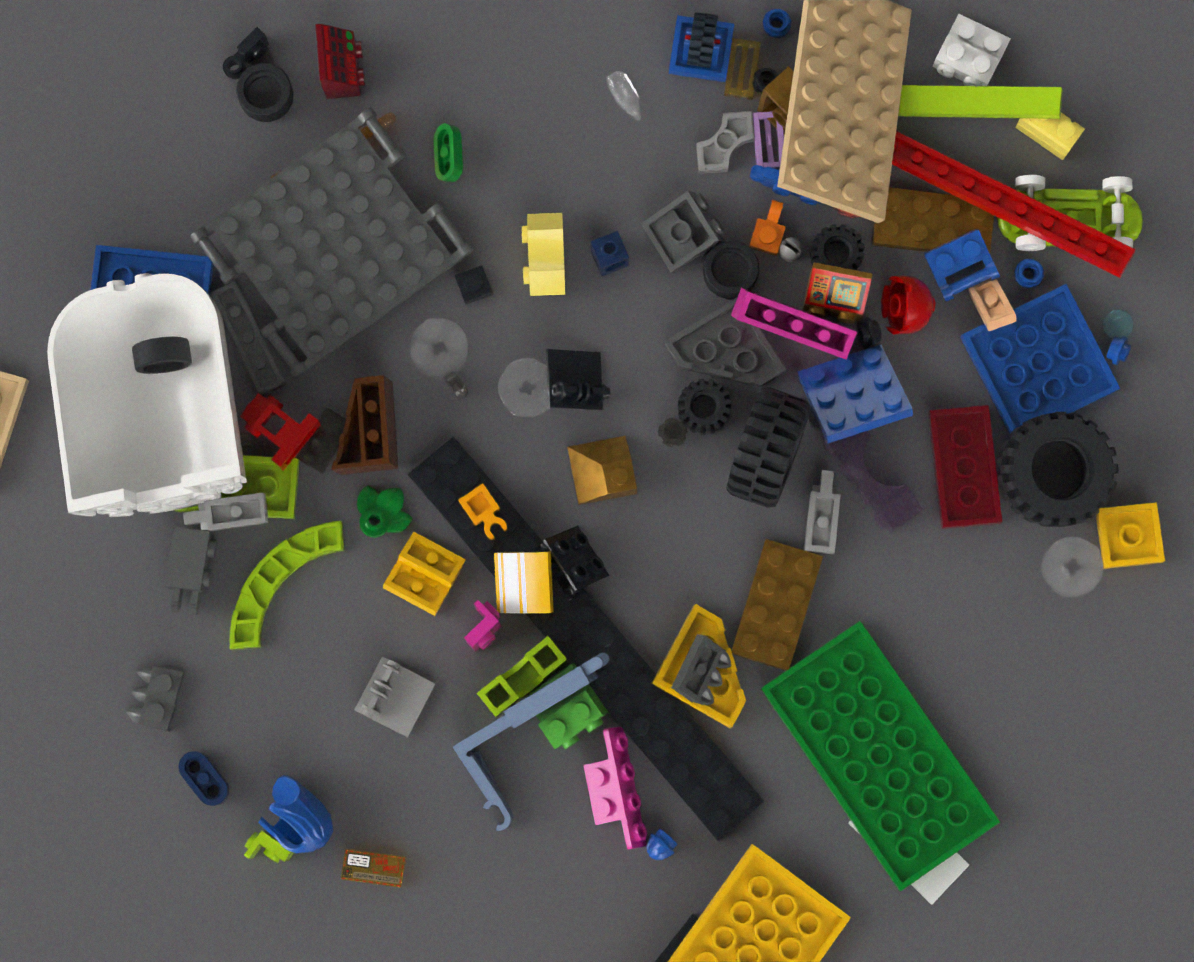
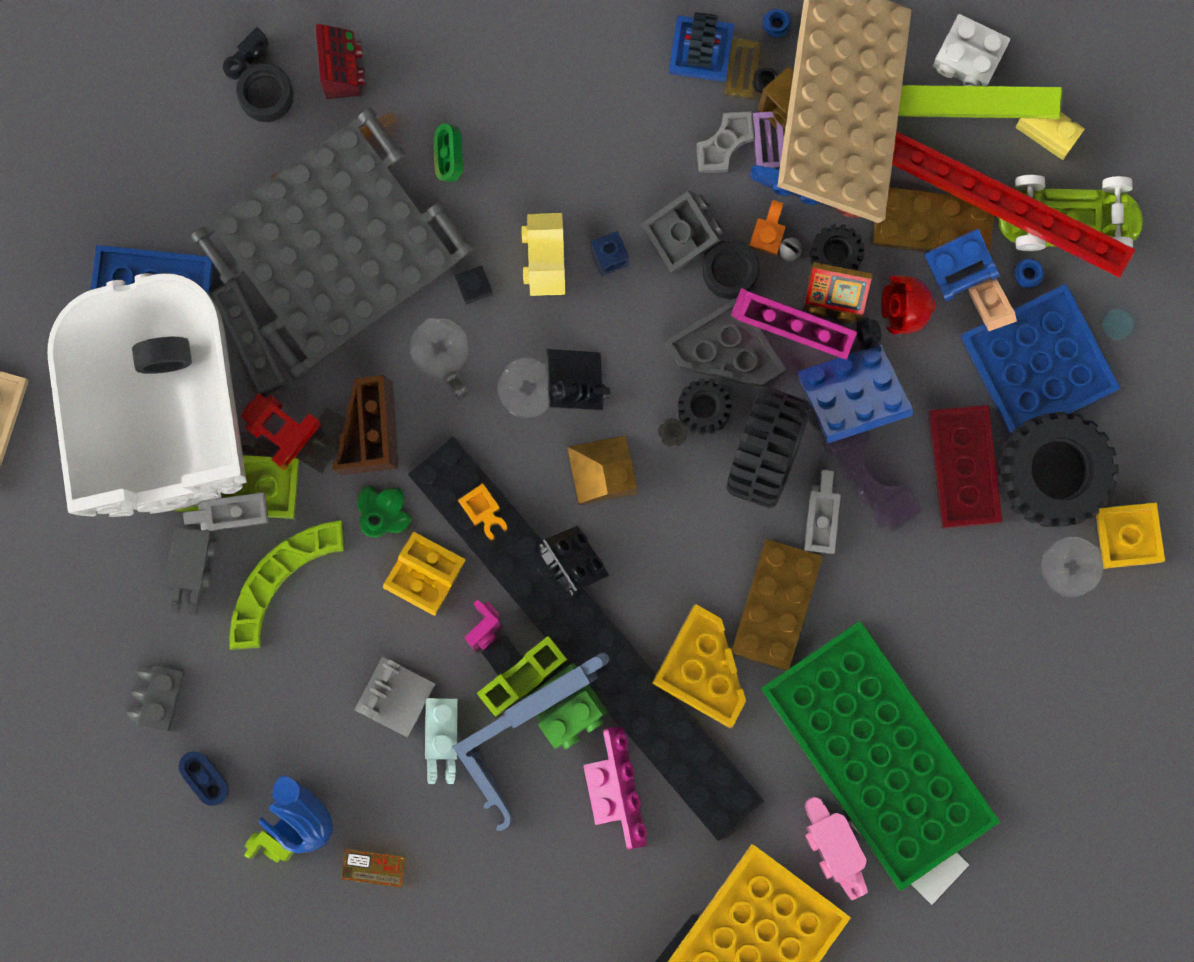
yellow slope [494,551,554,613] -> none
clear piece [606,70,642,121] -> none
blue plate [646,828,678,860] -> none
dark grey plate [671,634,731,705] -> none
blue plate [1106,336,1131,365] -> none
none -> light aqua hinge [425,698,458,784]
none -> black plate [481,635,522,676]
none -> bright pink hinge [804,797,868,900]

